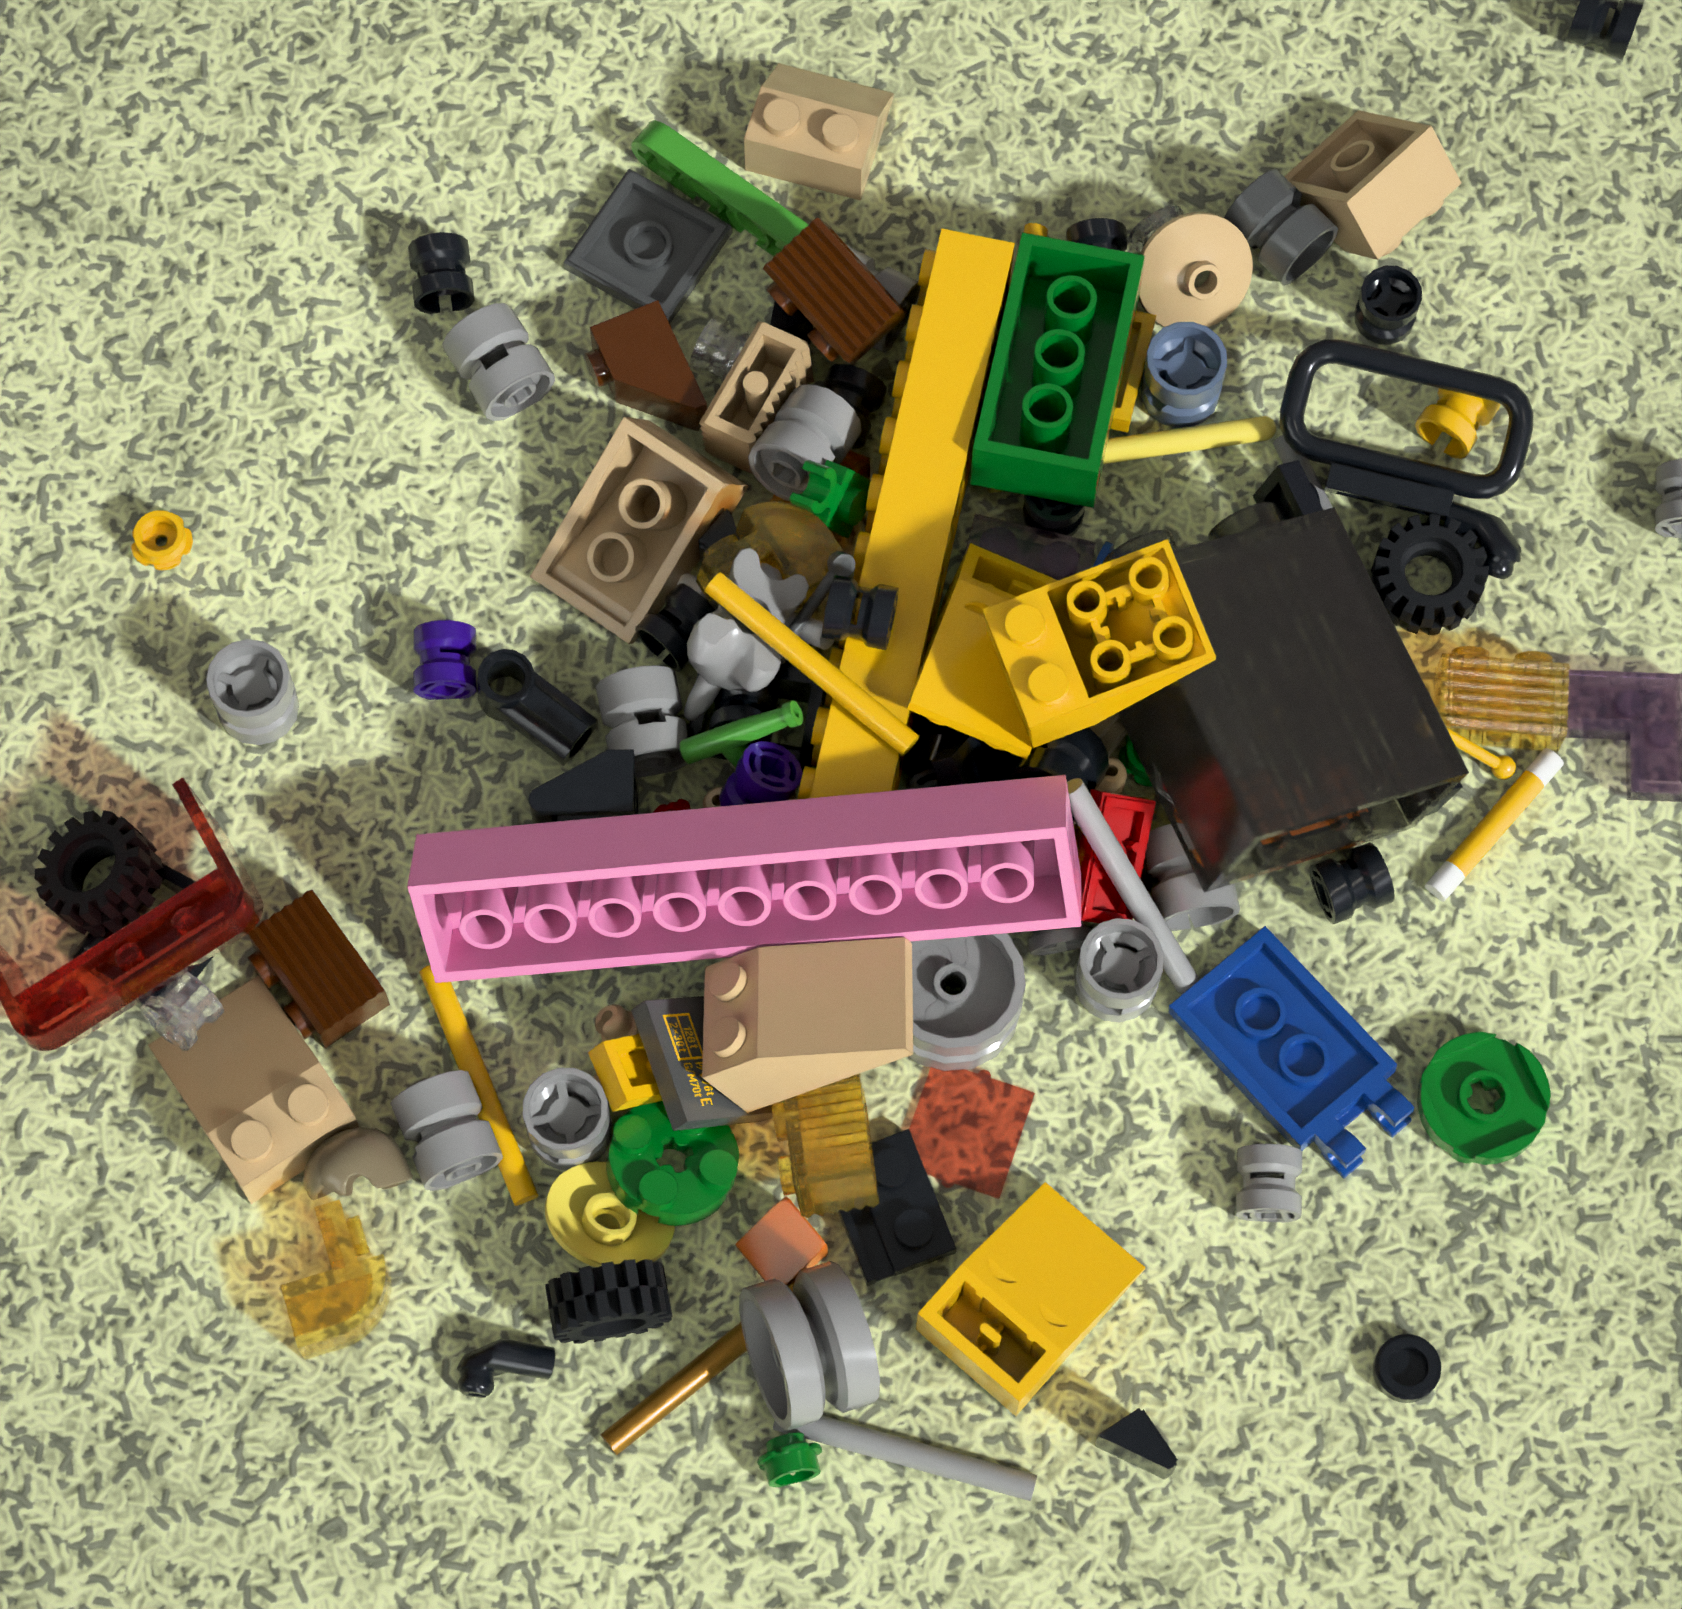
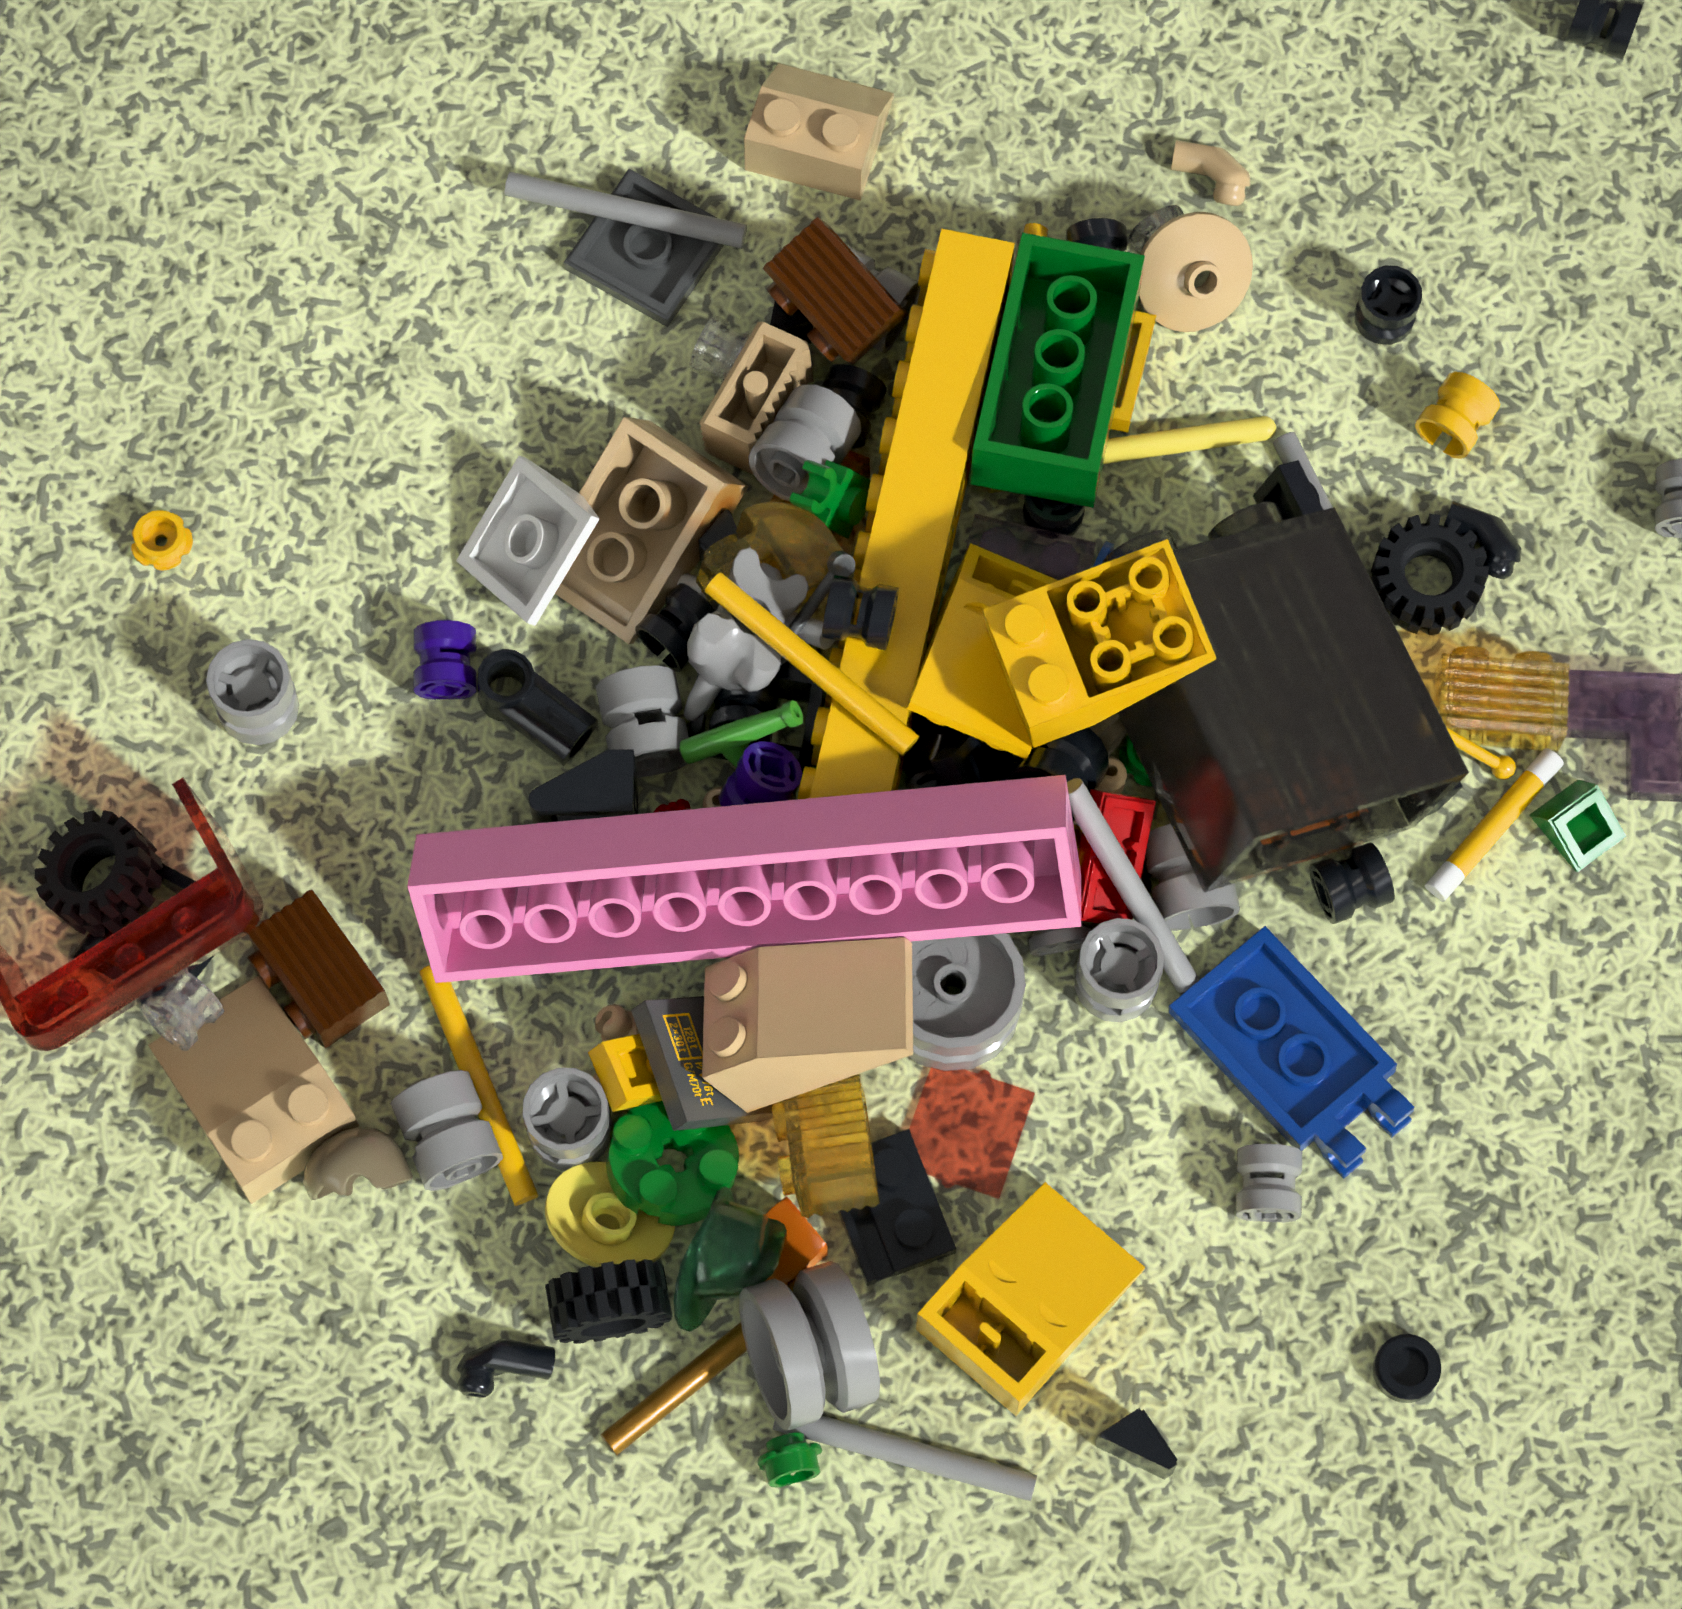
clear yellow brick [280,1199,392,1360] -> none
black wheel [408,232,475,314] -> none
light grey wheel [442,303,555,421] -> none
reddish brown slope [585,300,707,431] -> none
bright green beam [631,120,809,257] -> none
sand blue wheel [1141,322,1227,428] -> none
dark grey wheel [1224,169,1338,286] -> none
black bar [1279,339,1534,520] -> none
tan slope [1284,110,1461,260] -> none
green plate [1417,1032,1551,1165] -> none
none -> white slope [456,456,599,626]
none -> light grey bar [505,172,747,249]
none -> clear green piece [673,1186,787,1332]
none -> tan arm [1171,140,1251,206]
none -> green slope [1530,780,1627,872]

